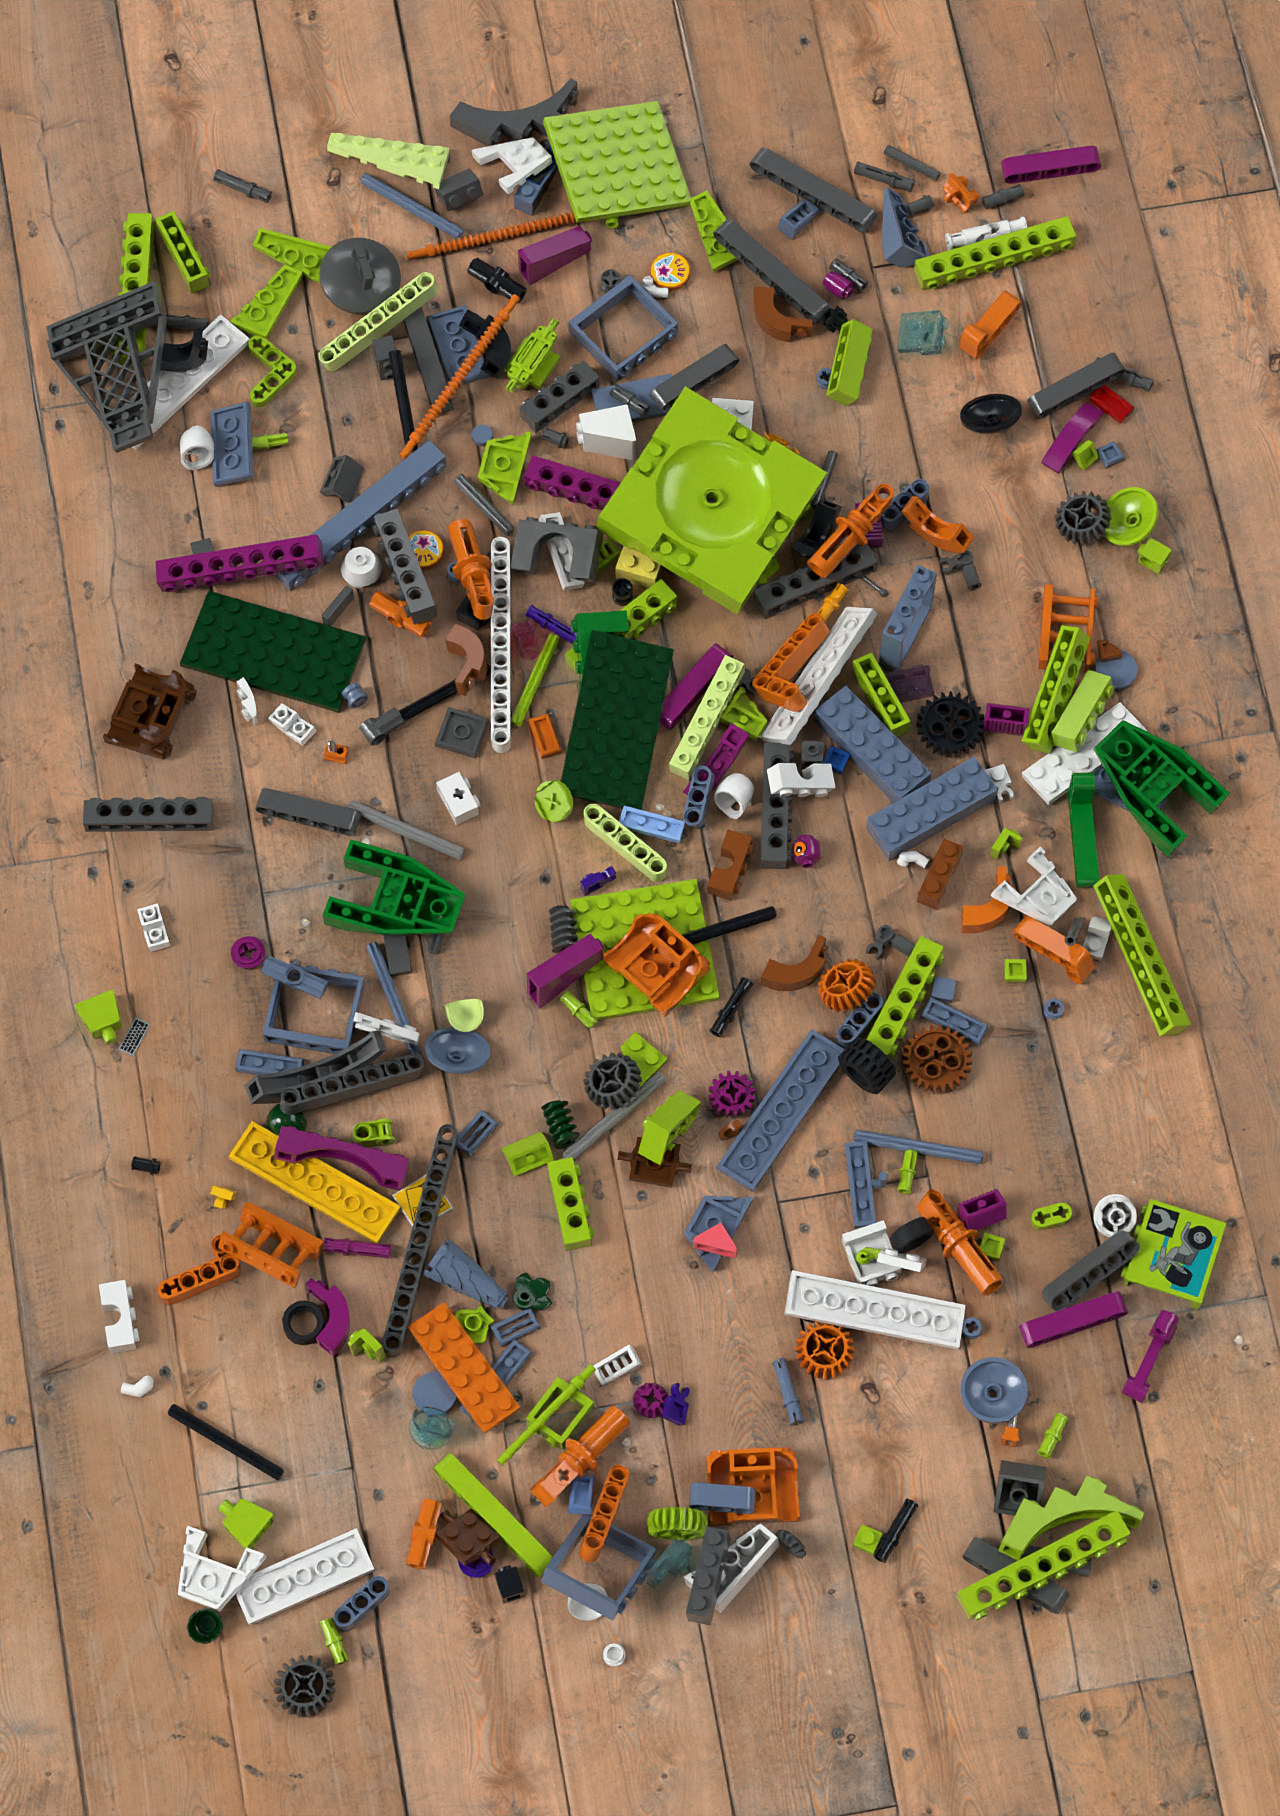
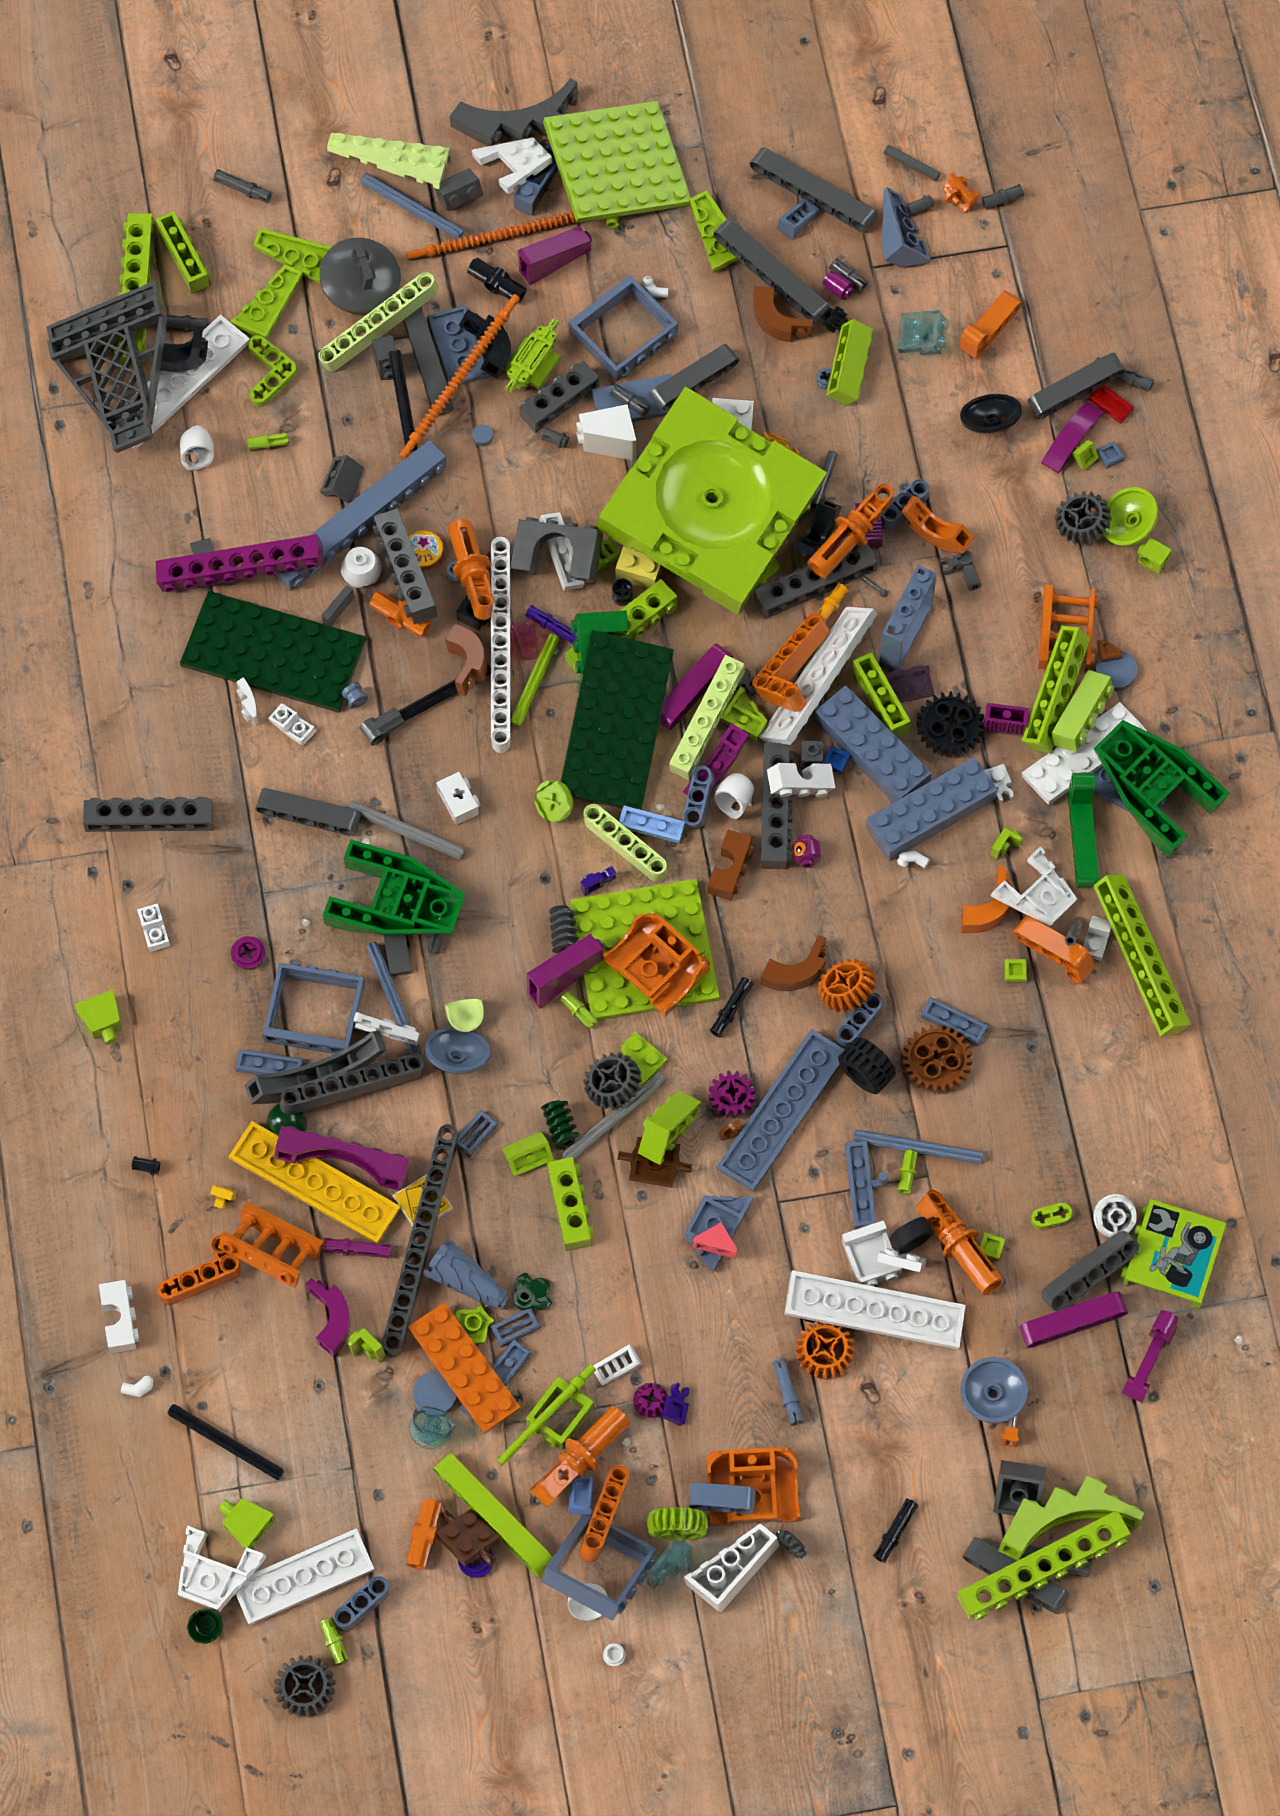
reddish brown piece [103,663,197,759] -> none
sticker [118,1017,150,1056] -> none
sand blue tile [210,402,254,487] -> none
sand blue piece [261,956,328,1000] -> none
black tyre [282,1300,325,1345] -> none
orange piece [324,739,349,764] -> none
lime piece [353,1118,396,1147] -> none
dark grey tile [435,707,489,758] -> none
dark grey axle [454,474,514,536] -> none
lime wing [478,431,532,505] -> none
black brick [495,1565,525,1604] -> none
magenta brick [524,455,620,510] -> none
orange tile [528,714,562,759] -> none
dark grey wheel [601,269,621,293] -> none
tile [650,252,690,291] -> none
black axle [681,906,777,944] -> none
dark grey brick [686,1527,731,1626] -> none
lime plate [853,1524,883,1555] -> none
dark grey pin [854,161,915,192] -> none
lime arm [856,1247,885,1265] -> none
dark grey bar [866,925,916,960] -> none
lime brick [866,936,945,1058] -> none
lime brick [914,216,1076,290] -> none
dark orange arch [917,838,964,910] -> none
sand blue tile [931,976,956,1003] -> none
white piece [945,217,1027,250] -> none
magenta brick [958,1189,1007,1230] -> none
sand blue bush [962,1317,982,1339] -> none
magenta beam [1001,146,1101,184] -> none
lime pin [1037,1413,1068,1459] -> none
sand blue bush [1043,999,1064,1020] -> none

